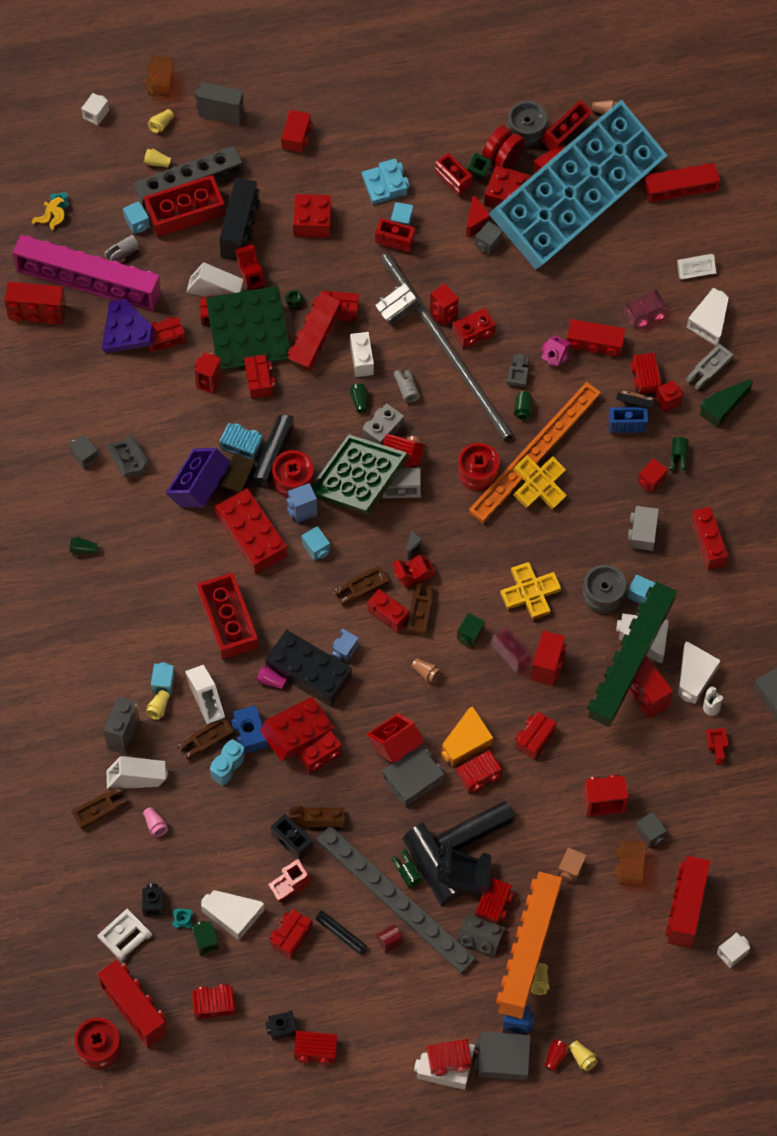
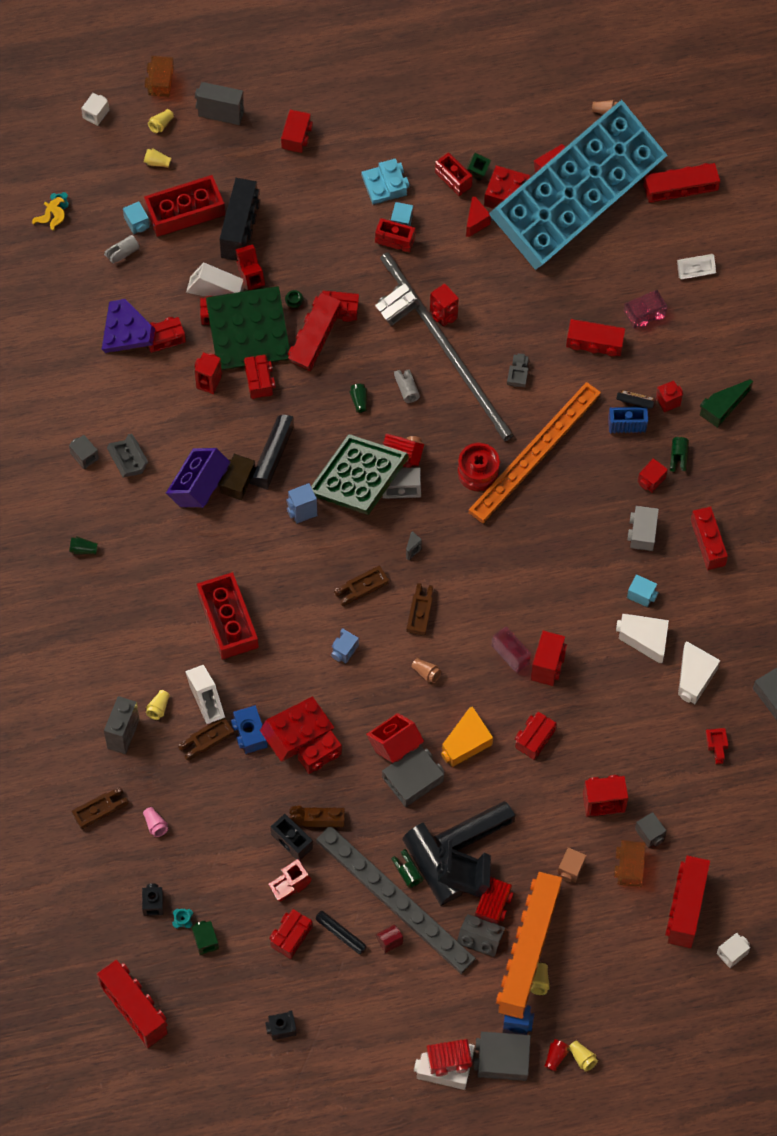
red brick [4,281,66,325] -> none
dark pink brick [12,235,161,312] -> none
red wheel [74,1017,121,1069] -> none
white plate [97,909,152,962] -> none
white slope [107,756,168,789] -> none
dark grey brick [134,146,243,209] -> none
medium azure brick [151,662,175,695] -> none
red brick [192,984,236,1019] -> none
white slope [201,890,265,940] -> none
medium azure brick [210,739,245,786] -> none
red brick [215,488,288,574] -> none
medium azure brick [219,423,263,460] -> none
dark pink cone [256,666,286,689] -> none
black brick [265,629,352,707] -> none
red wheel [272,450,314,498] -> none
red brick [293,194,332,238] -> none
red brick [294,1031,338,1065] -> none
medium azure brick [301,526,330,561] -> none
white brick [350,332,374,377] -> none
light grey brick [362,403,404,445] -> none
red brick [367,589,410,633] -> none
red brick [392,555,437,587] -> none
red brick [452,308,496,349] -> none
red brick [456,750,503,793] -> none
dark green brick [457,613,485,647] -> none
dark grey brick [475,221,503,255] -> none
red wheel [482,125,525,169] -> none
yellow plate [500,562,561,620] -> none
dark grey wheel [507,101,547,148] -> none
yellow plate [513,455,567,509] -> none
dark green brick [514,391,533,420] -> none
red brick [540,99,593,151] -> none
dark pink brick [541,335,571,366] -> none
dark grey wheel [583,565,626,614] -> none
dark green brick [587,581,677,727] -> none
red brick [628,656,673,718] -> none
red brick [630,352,662,395] -> none
light grey hinge [686,344,733,390] -> none
white slope [687,288,729,346] -> none
white hinge [703,687,723,716] -> none

